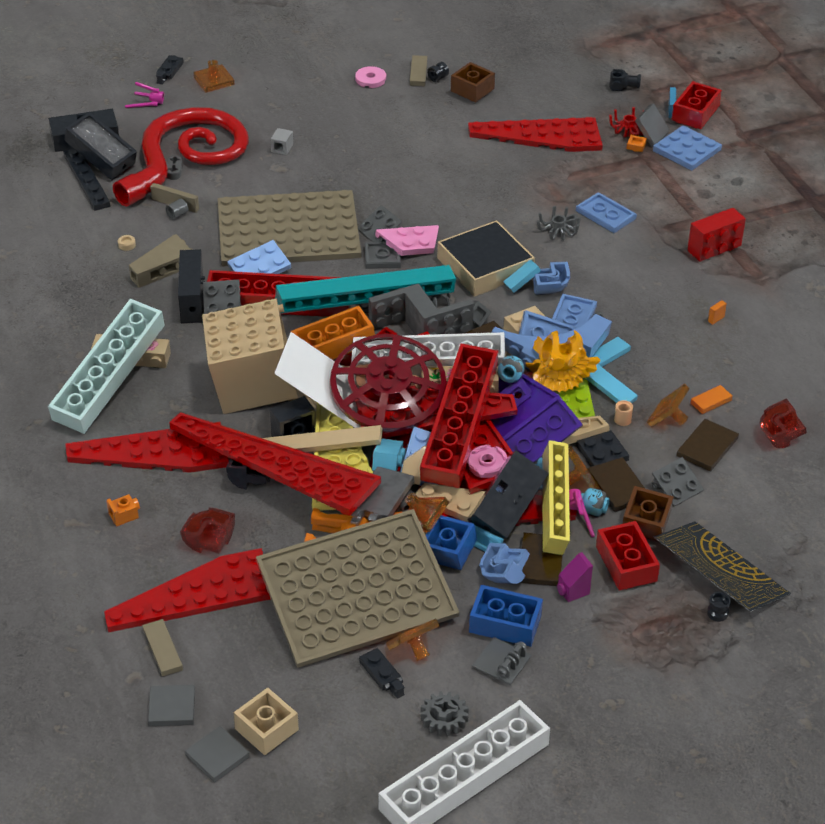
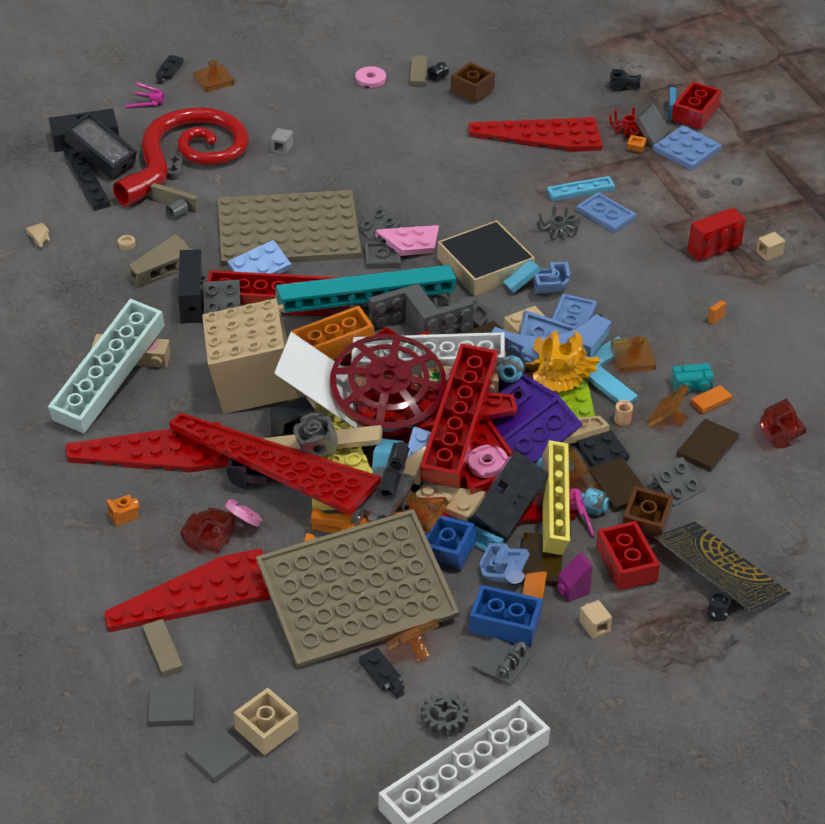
none -> tan slope [26,223,50,247]
none -> bright pink tile [225,499,263,527]
none -> flat silver brick [294,412,338,457]
none -> black piece [378,441,410,499]
none -> orange slope [522,571,547,599]
none -> medium azure tile [547,176,615,202]
none -> tan brick [579,600,612,639]
none -> clear orange tile [611,336,657,373]
none -> teal brick [670,363,714,393]
none -> tan brick [756,232,786,261]

